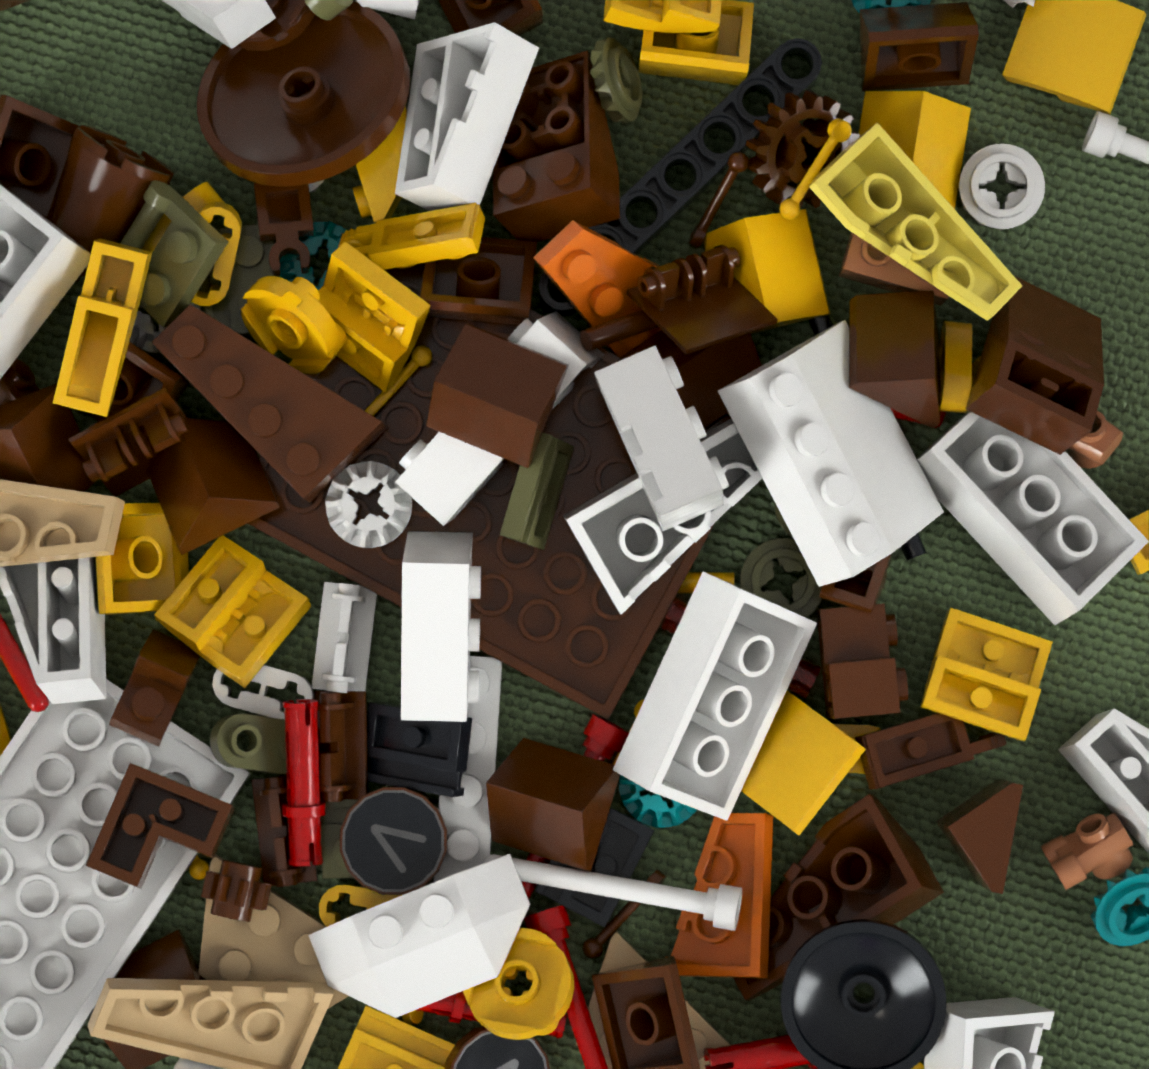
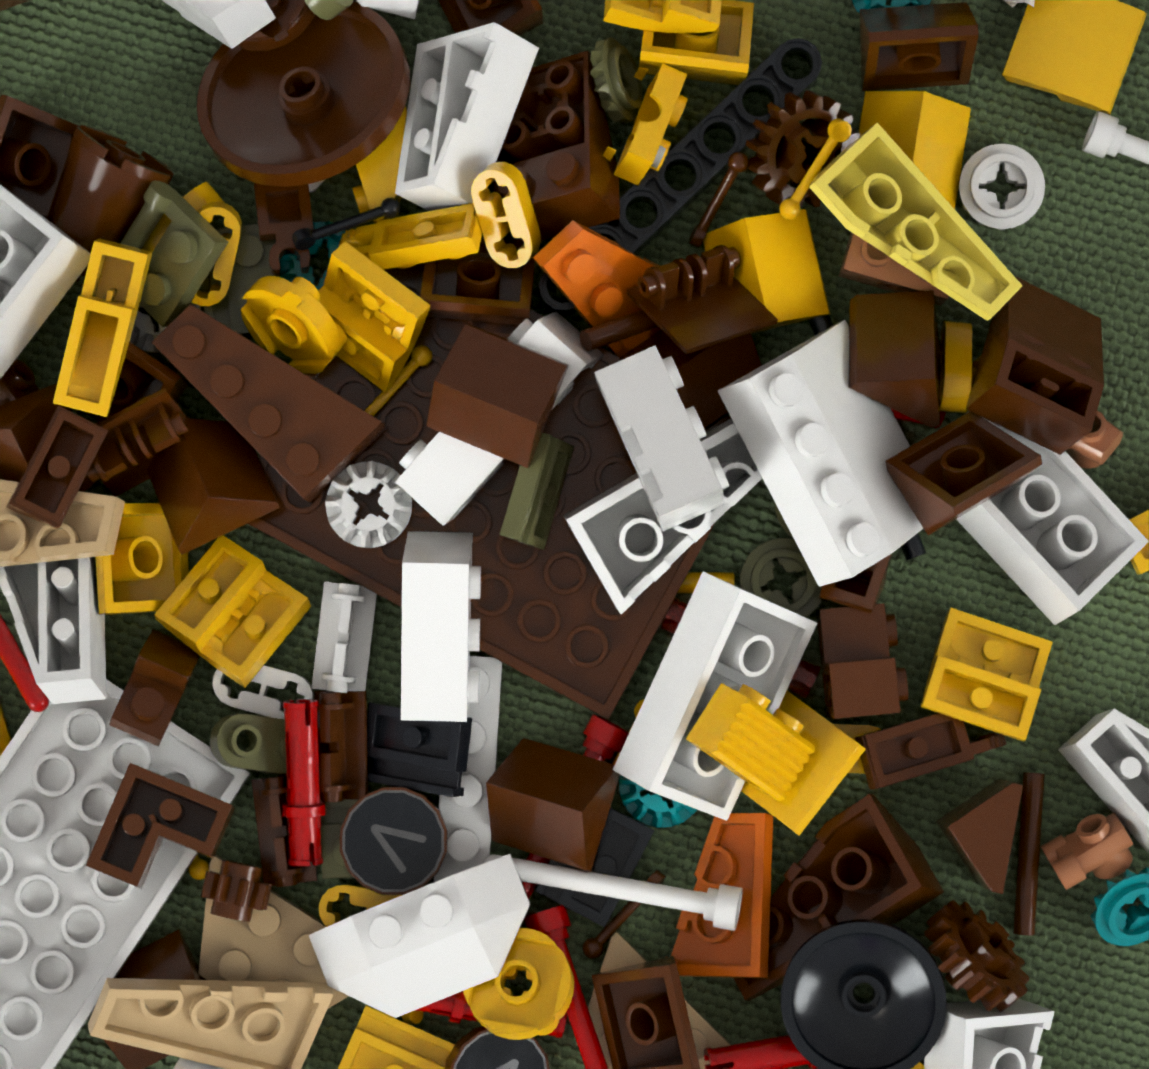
none -> reddish brown slope [6,406,108,529]
none -> black hinge [292,197,401,250]
none -> yellow beam [471,162,541,268]
none -> yellow piece [602,64,688,186]
none -> yellow brick [686,683,815,801]
none -> reddish brown slope [885,411,1042,536]
none -> reddish brown gear [924,900,1029,1012]
none -> reddish brown bar [1013,772,1045,936]

